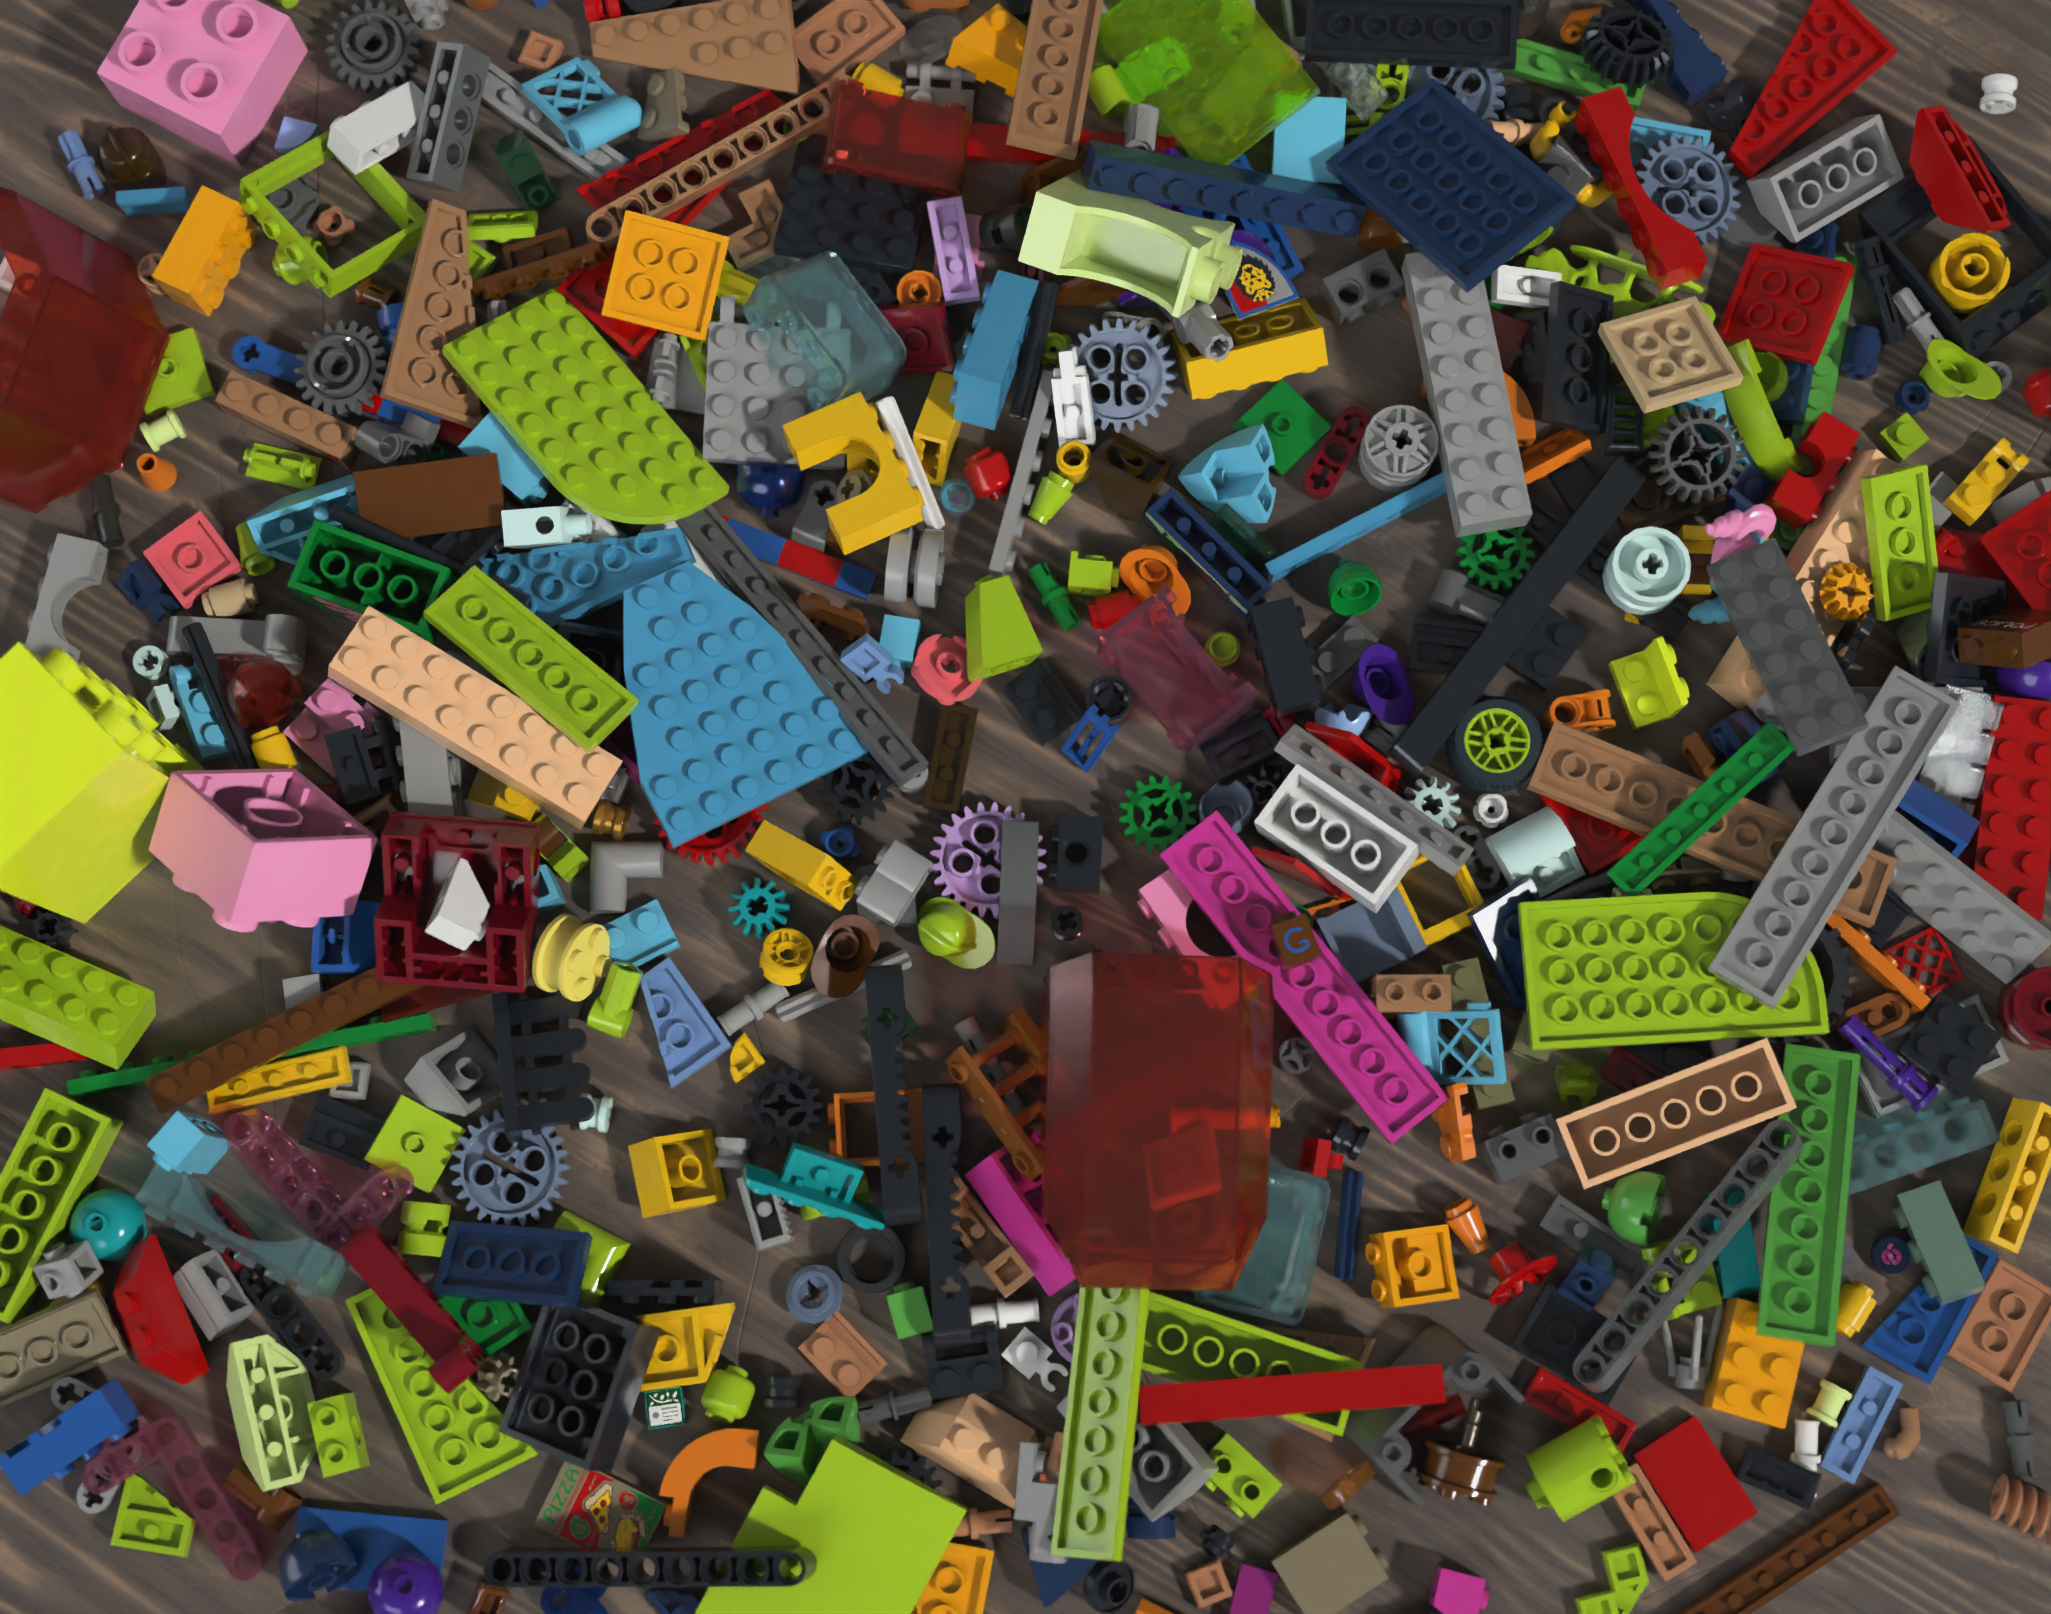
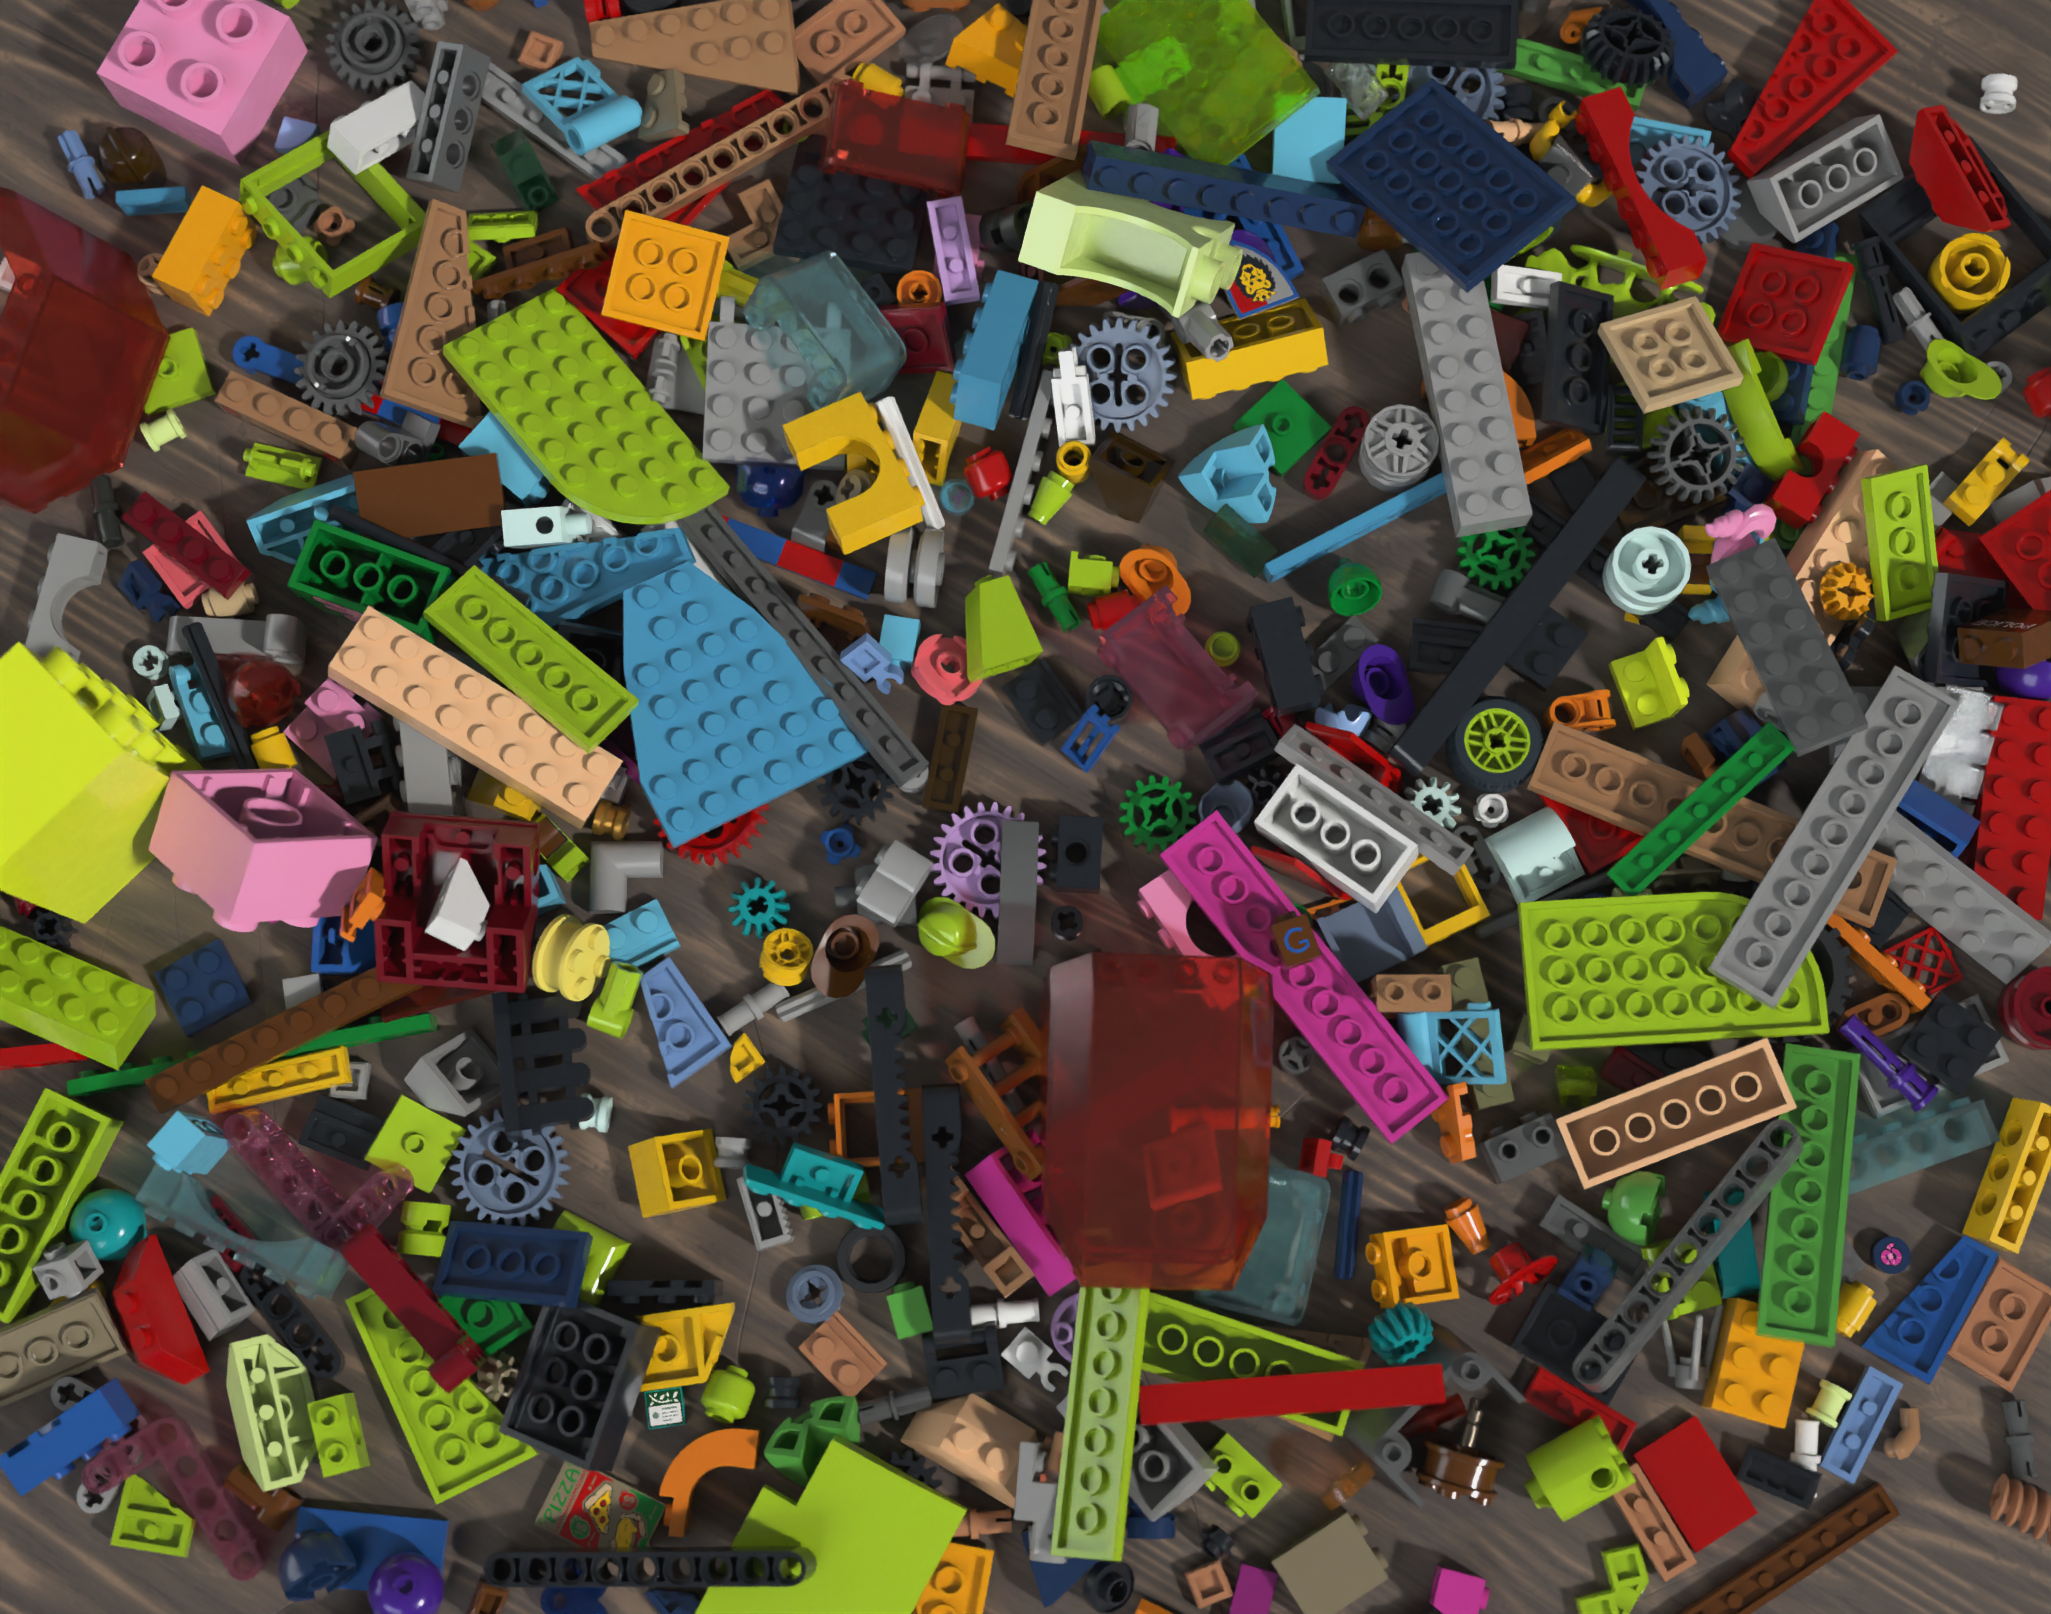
orange cone [137,453,177,492] -> none
lime cone [236,522,276,576] -> none
yellow window [745,820,860,912] -> none
dark blue brick [1145,487,1273,621] -> none
dark blue plate [1467,876,1542,1008] -> none
lime plate [1877,412,1930,463] -> none
sand green brick [1892,1180,1985,1306] -> none
none -> dark red plate [121,491,251,600]
none -> dark blue plate [154,938,255,1038]
none -> orange plate [340,867,386,943]
none -> teal gear [1368,1302,1434,1365]

